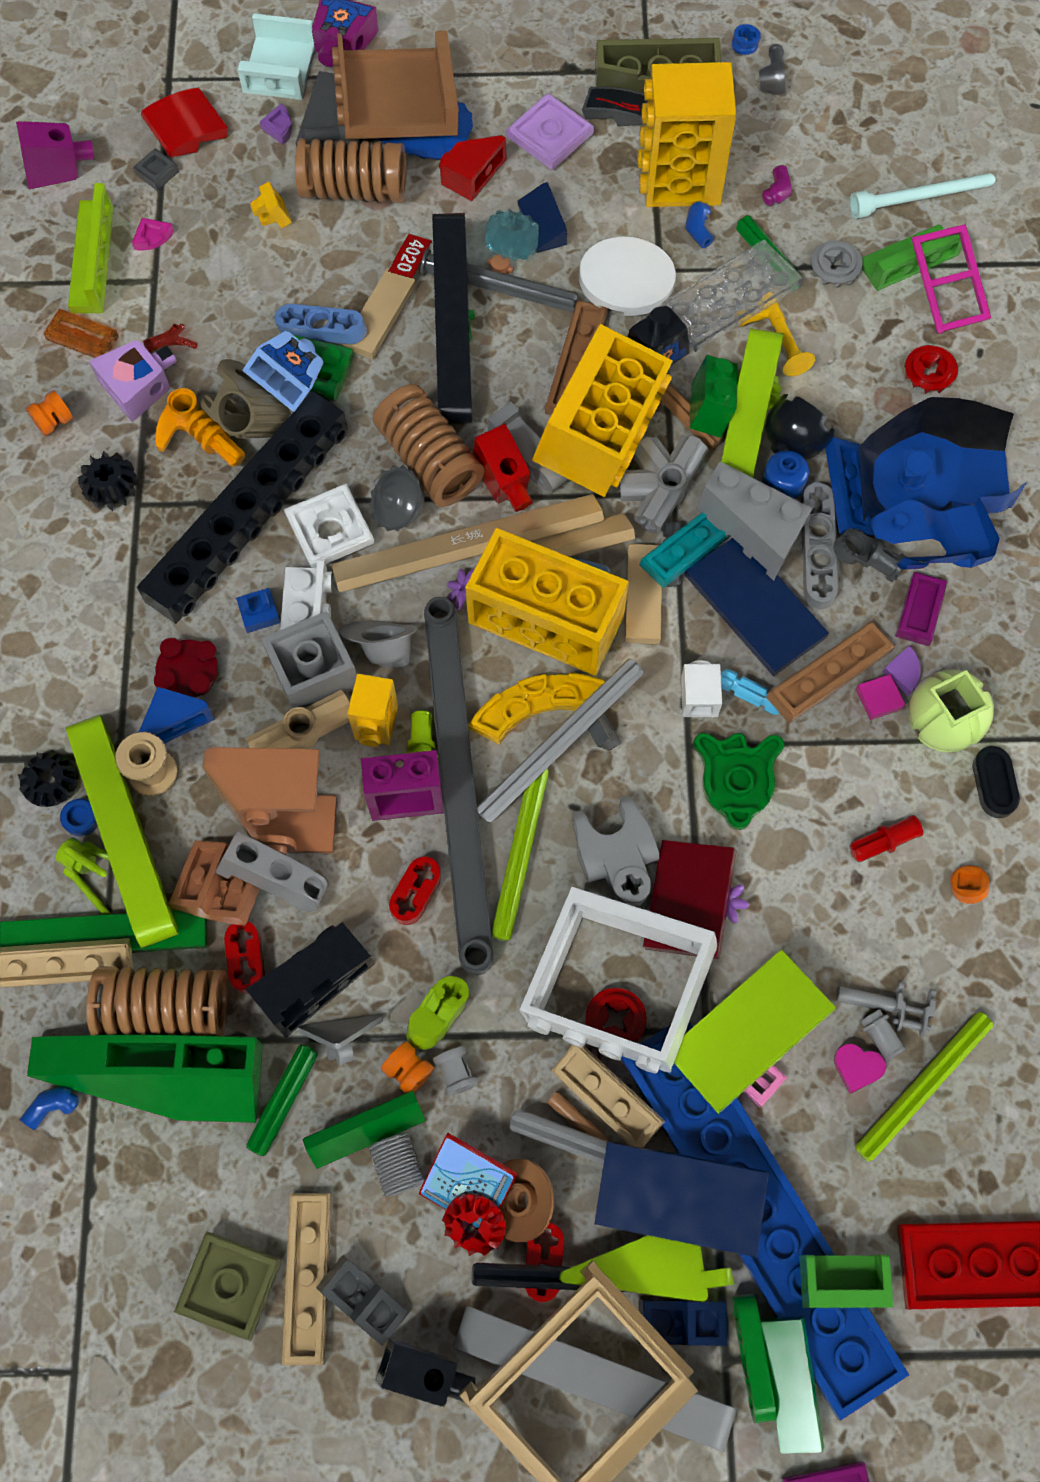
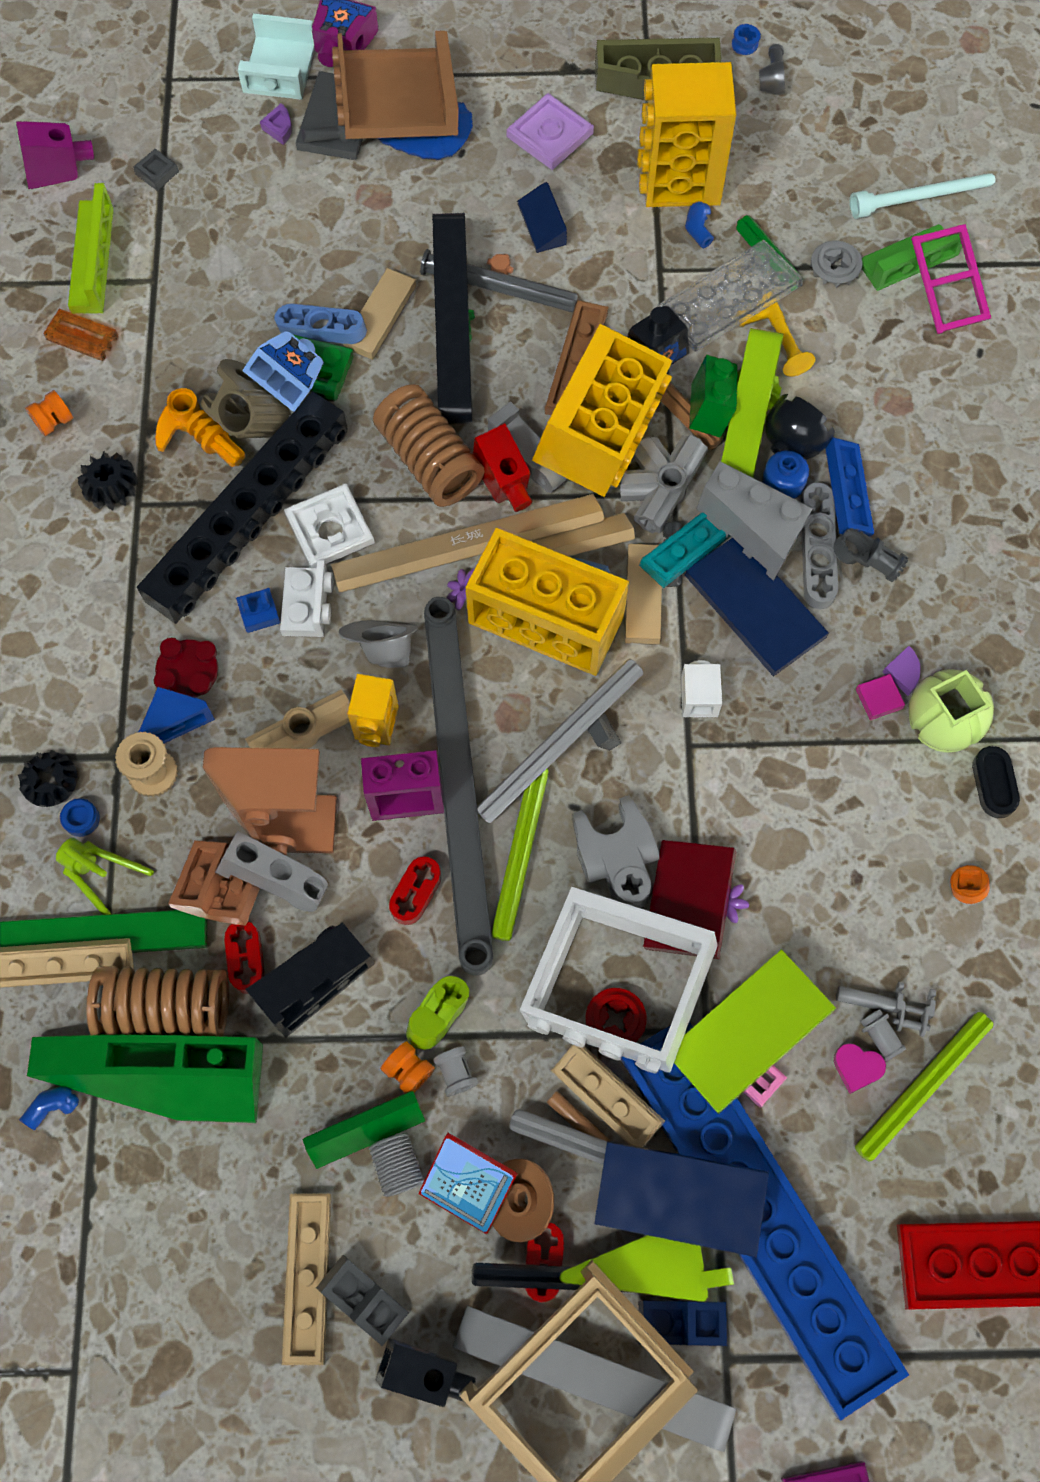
lime beam [65,714,179,949] -> none
lavender torso [89,340,177,422] -> none
dark pink tile [132,218,174,251] -> none
red slope [141,87,228,157] -> none
clear red bar [143,324,198,352] -> none
olive plate [174,1231,282,1341] -> none
green axle [246,1044,318,1157] -> none
yellow tile [250,181,292,228] -> none
light grey slope [261,611,357,709] -> none
medium nougat piece [295,138,406,203] -> none
light grey piece [299,1014,383,1065] -> none
dark grey piece [369,465,425,532] -> none
red sticker [388,234,432,279] -> none
lime pin [403,710,439,763] -> none
red slope [439,135,507,201] -> none
red gear [442,1194,506,1257] -> none
yellow tile [468,673,605,745] -> none
clear light blue gear [485,209,539,262] -> none
white tile [579,237,676,316] -> none
slope [582,86,648,126] -> none
green tile [693,733,785,830] -> none
medium azure axle [721,668,779,715] -> none
green beam [732,1293,776,1424] -> none
tile [760,1317,825,1454] -> none
magenta arm [762,165,792,206] -> none
medium nougat tile [766,621,895,724] -> none
bright green panel [799,1254,894,1308] -> none
red axle [849,815,923,862] -> none
blue piece [859,397,1027,570] -> none
magenta tile [895,572,947,646] -> none
red gear [904,345,958,394] -> none

